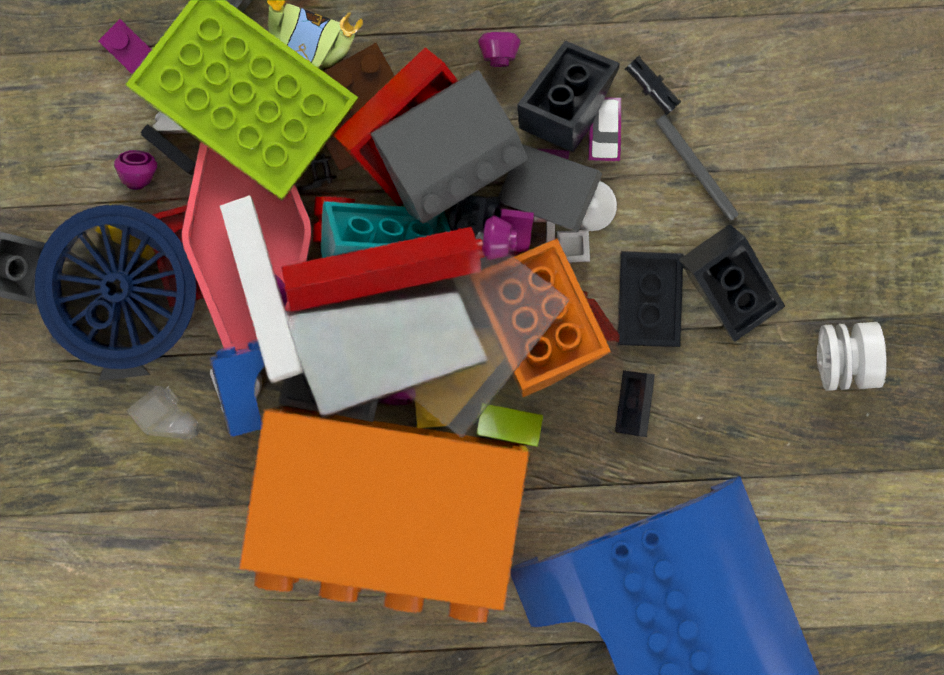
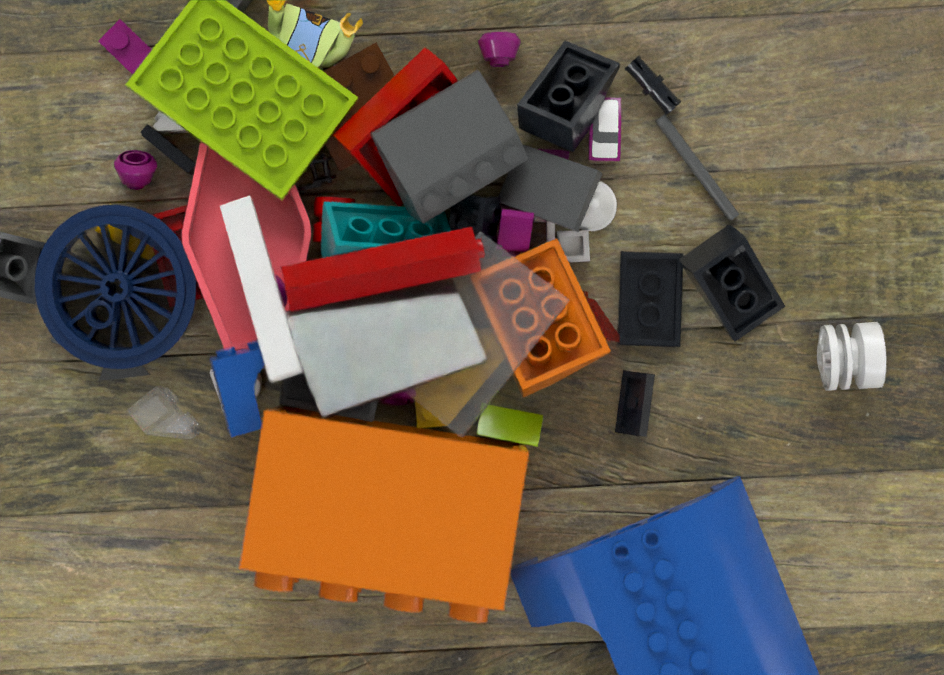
magenta cone [483,216,518,260] -> none

